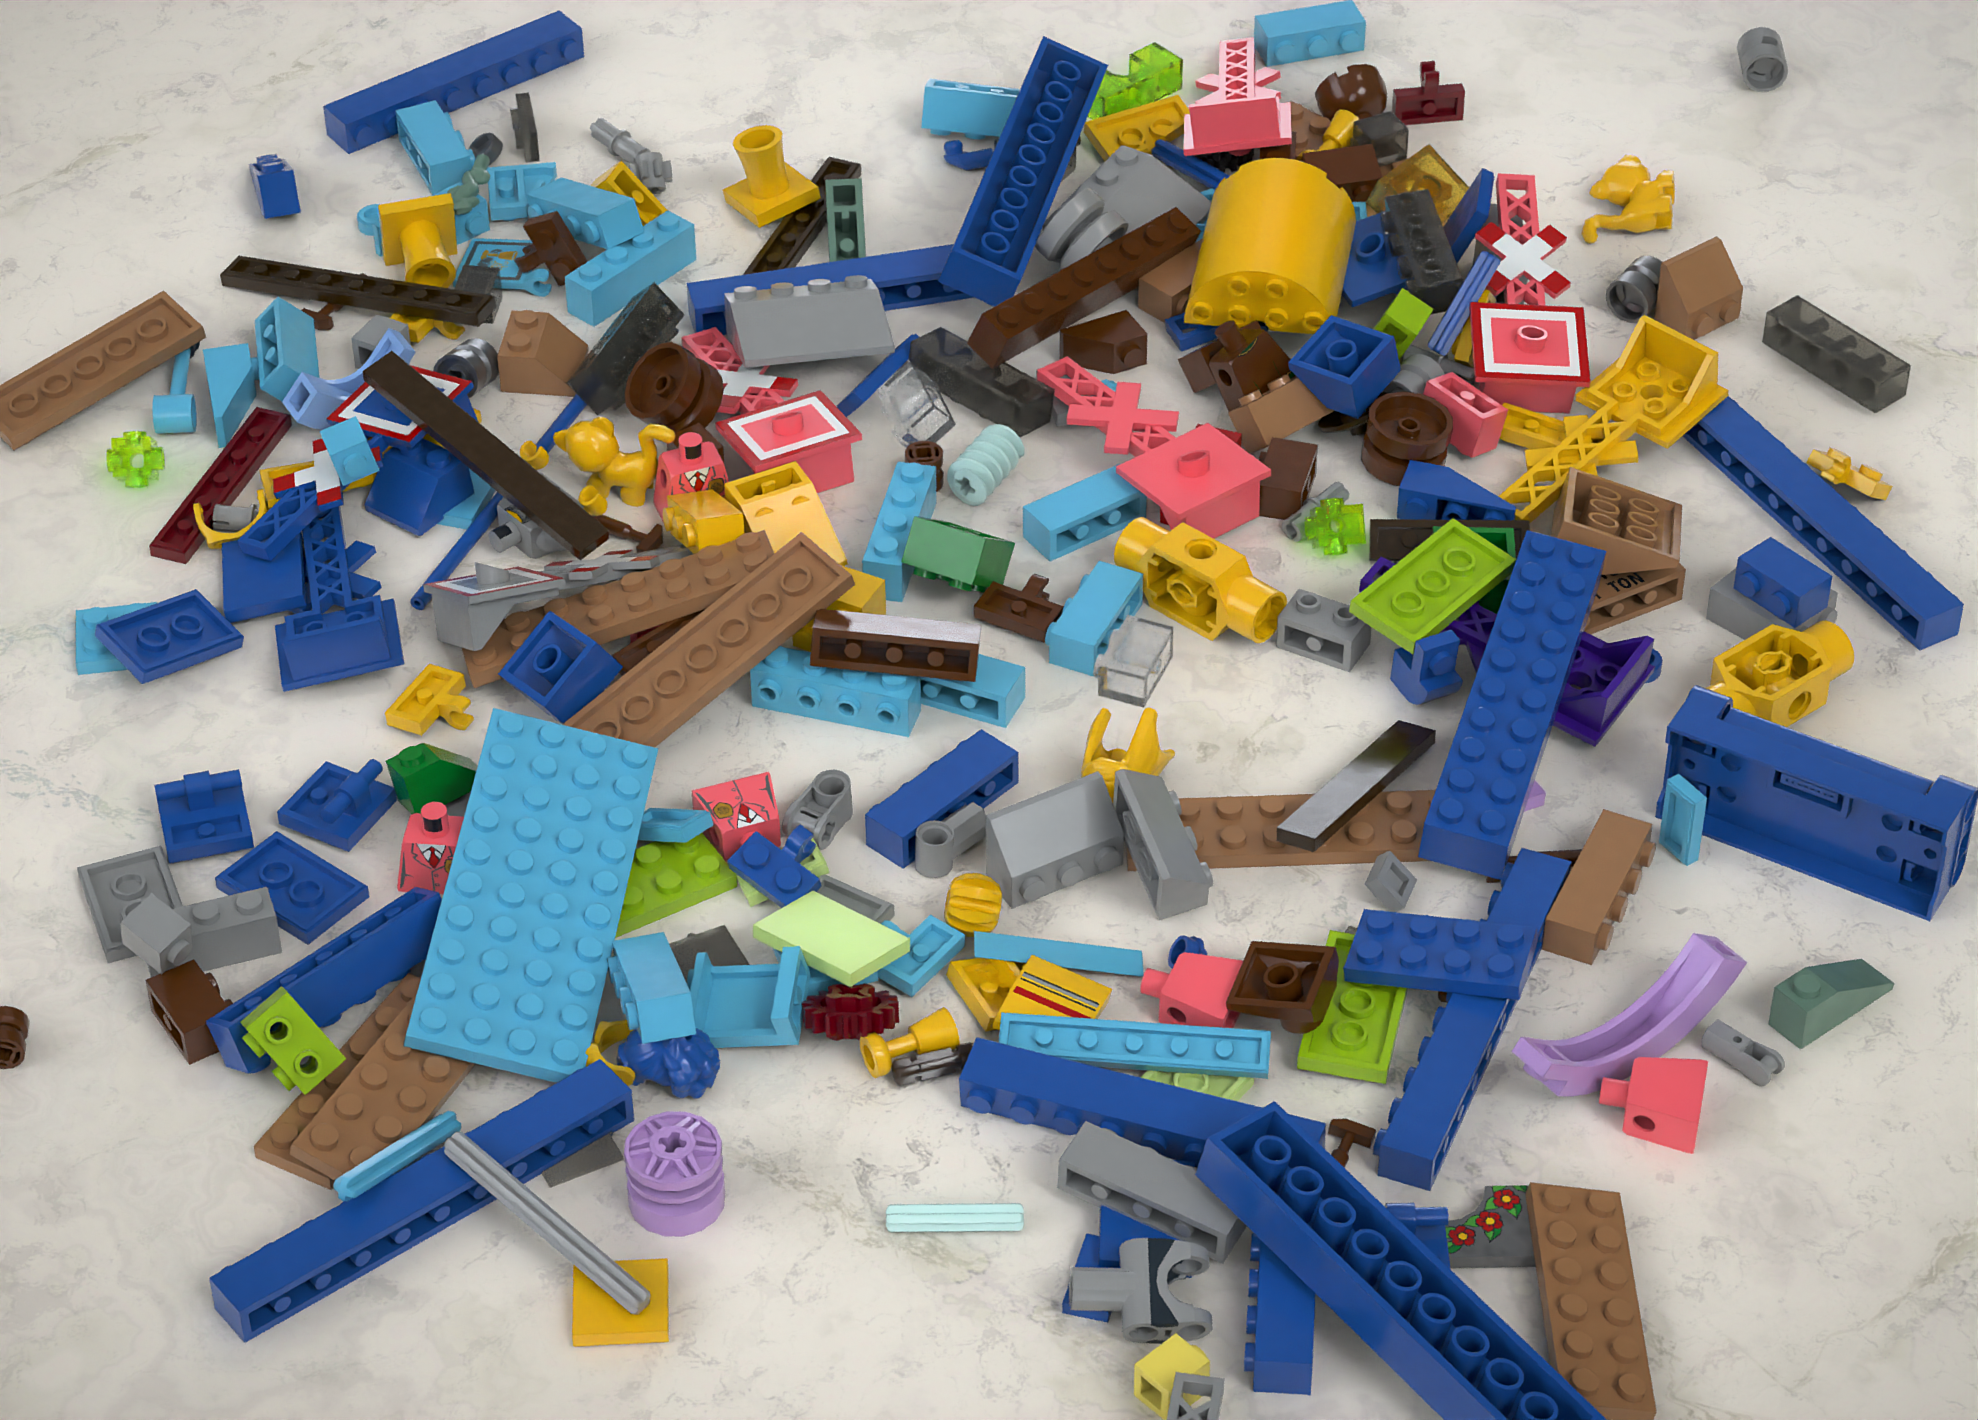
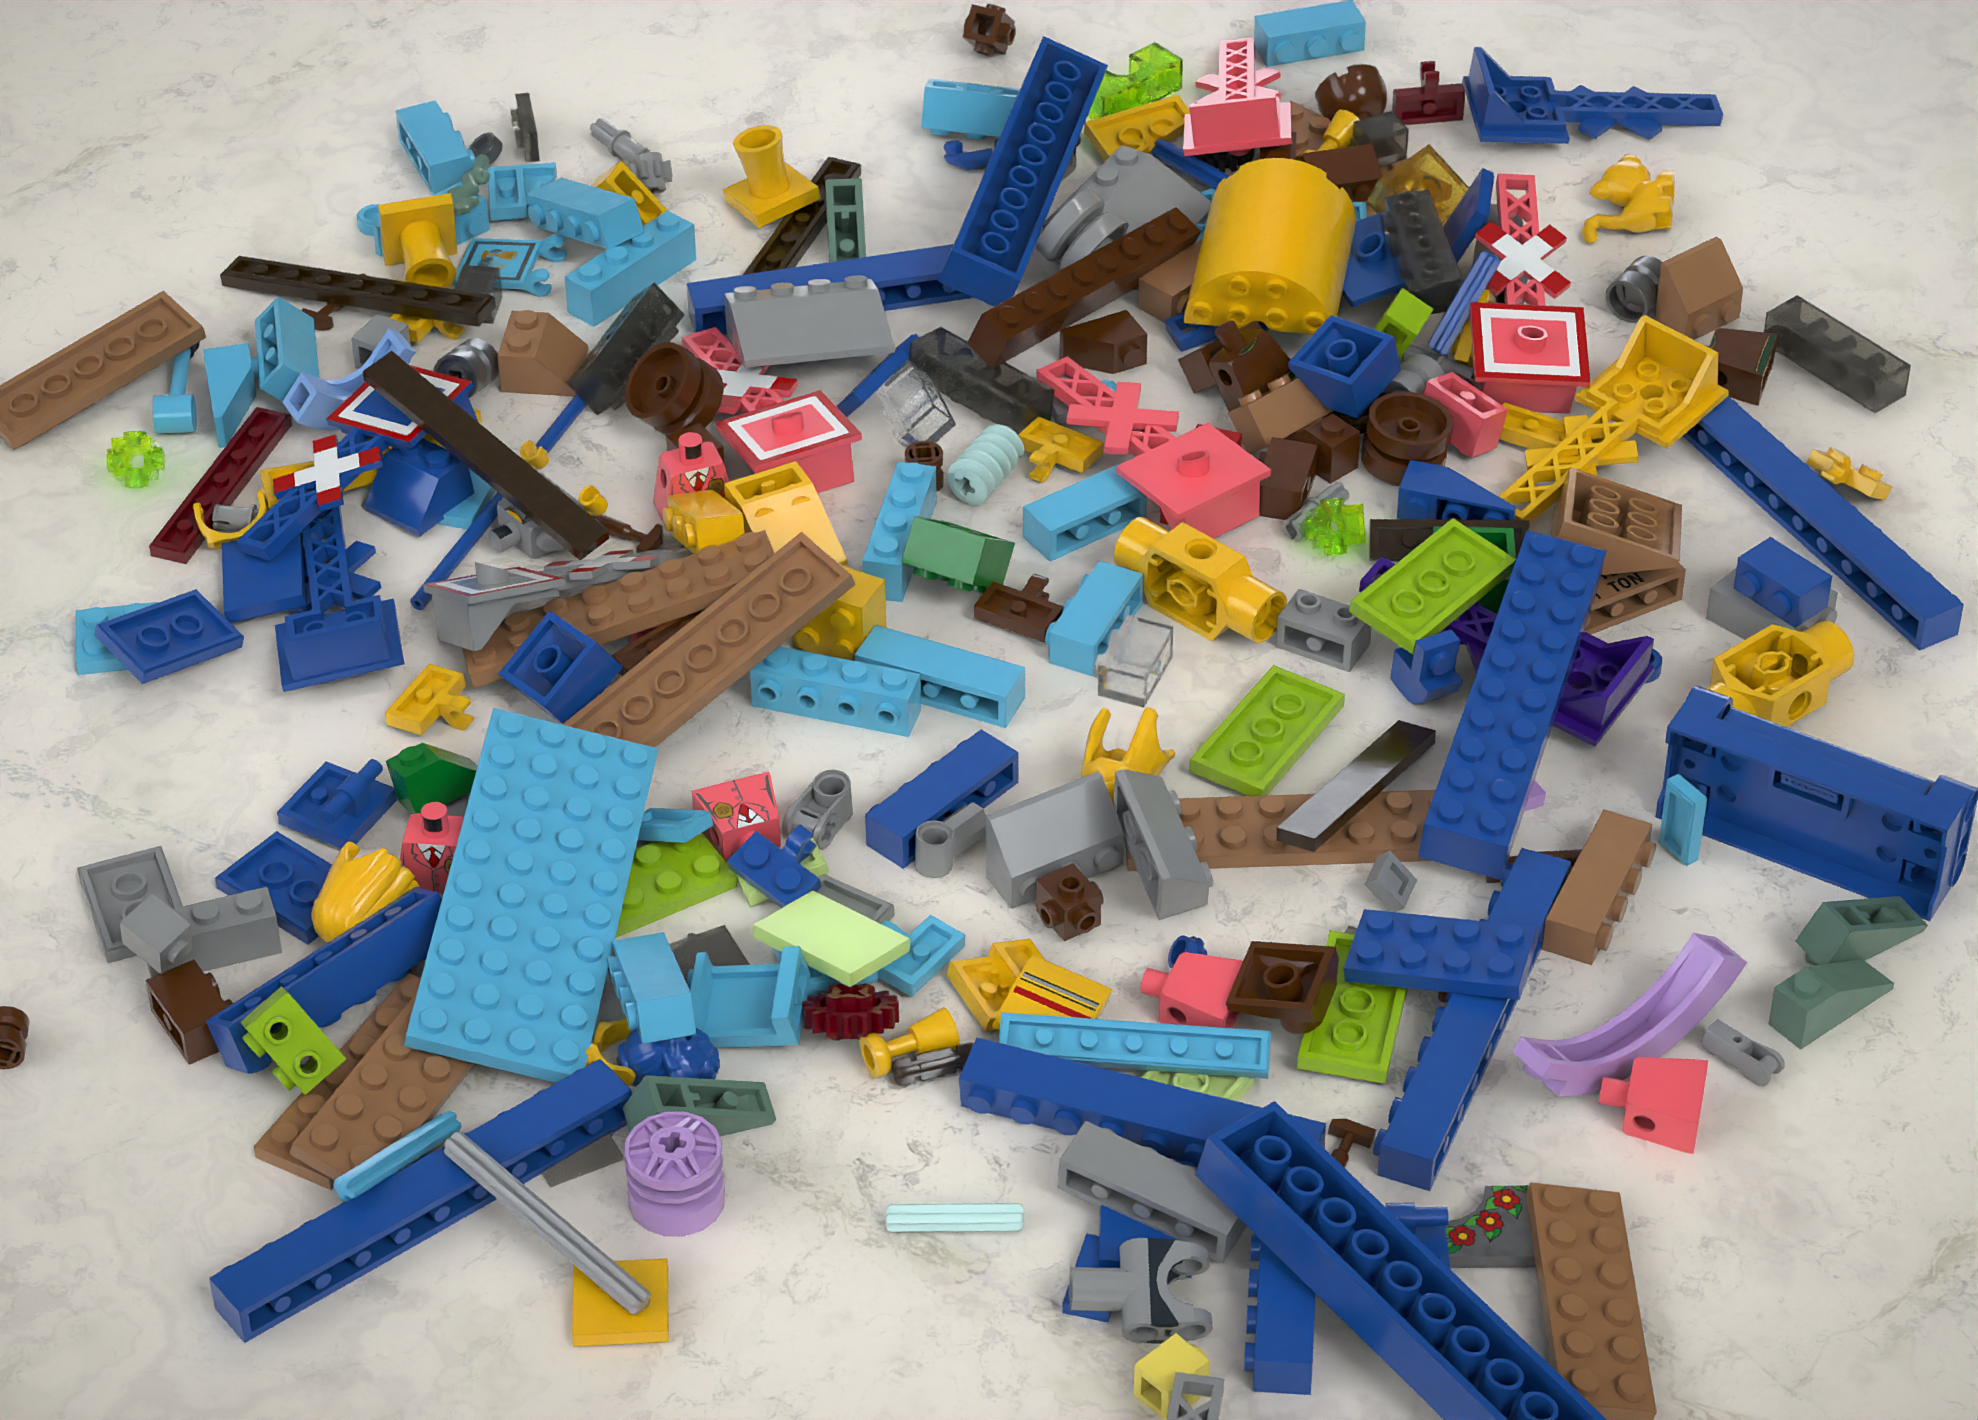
blue plate [154,769,254,863] -> none
blue slope [249,154,301,219] -> none
medium azure brick [320,416,380,486] -> none
blue brick [323,10,584,154] -> none
reddish brown plate [514,211,588,286] -> none
yellow animal [553,416,676,507] -> none
reddish brown brick [810,609,982,682] -> none
yellow piece [944,873,1002,937] -> none
medium azure sticker [974,931,1144,977] -> none
light grey wheel [1737,27,1788,92] -> none
none -> yellow hair [311,841,420,943]
none -> sand green slope [623,1075,776,1136]
none -> reddish brown brick [962,4,1016,56]
none -> yellow plate [1018,417,1104,483]
none -> reddish brown brick [1036,863,1104,942]
none -> lime plate [1189,665,1345,796]
none -> reddish brown slope [1283,414,1360,484]
none -> blue piece [1462,47,1723,144]
none -> reddish brown torso [1705,328,1778,406]
none -> sand green slope [1795,896,1928,966]

